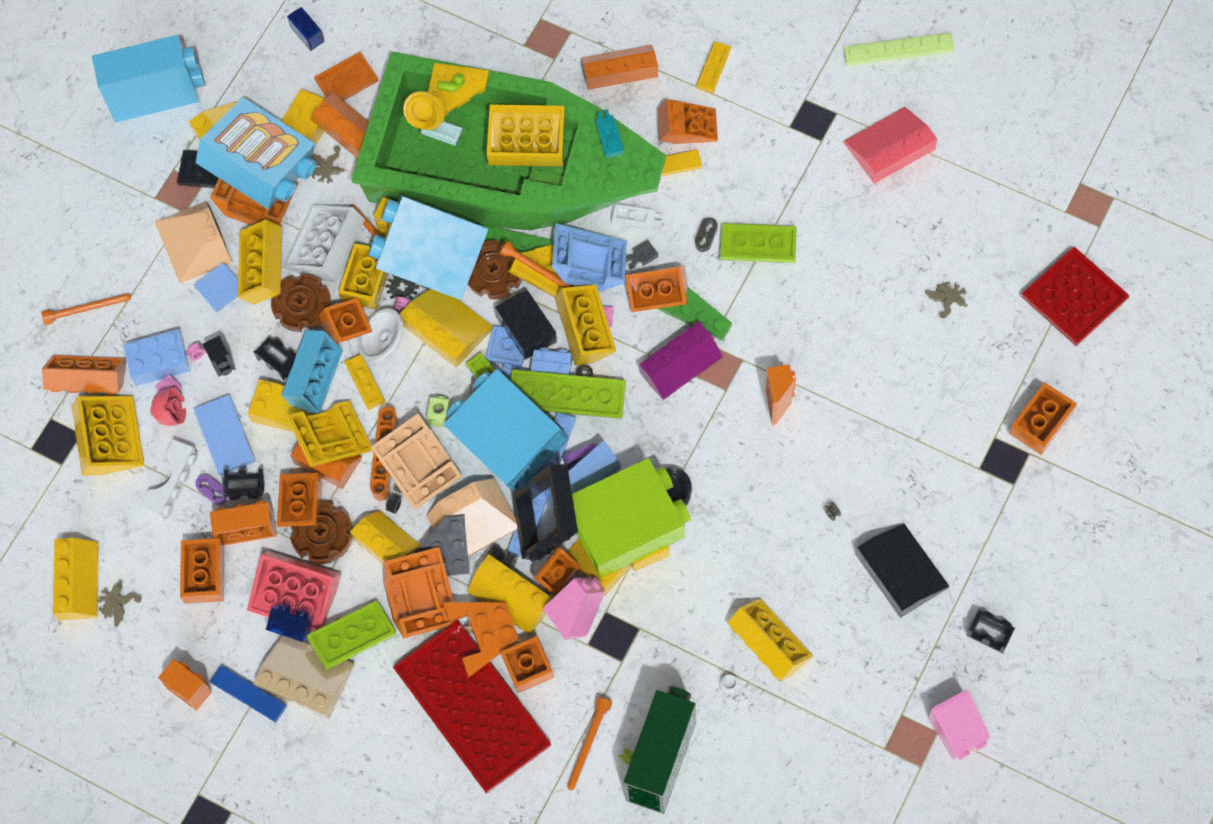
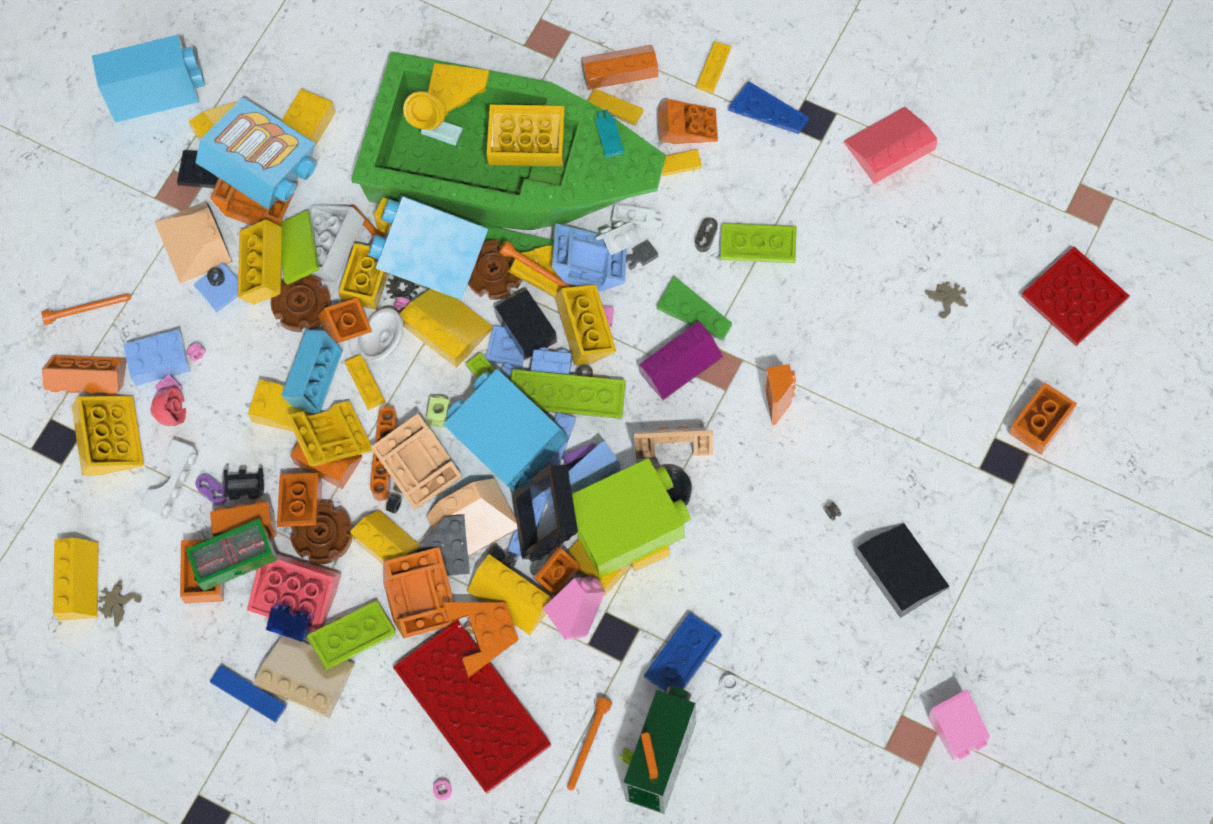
orange brick [158,659,212,711] -> none
light blue tile [193,394,255,476] -> none
black brick [202,336,235,377] -> none
black window [253,337,296,381] -> none
clear blue brick [287,7,325,51] -> none
orange slope [310,92,369,159] -> none
dark tan piece [311,146,344,184] -> none
orange plate [314,52,379,101] -> none
lime arm [438,74,465,92] -> none
orange brick [500,636,554,694] -> none
orange slope [625,265,688,312] -> none
yellow slope [727,598,814,681] -> none
yellowish green plate [844,33,954,66] -> none
black window [967,610,1015,654] -> none
none -> brick [186,519,277,591]
none -> clear smoke bush [207,267,225,286]
none -> lime tile [279,210,320,285]
none -> bright pink bush [433,780,452,800]
none -> yellow tile [588,88,644,126]
none -> white bracket [596,221,640,255]
none -> light nougat slope [634,426,713,459]
none -> orange tile [641,732,658,779]
none -> blue plate [644,612,722,692]
none -> blue wing [728,81,809,134]

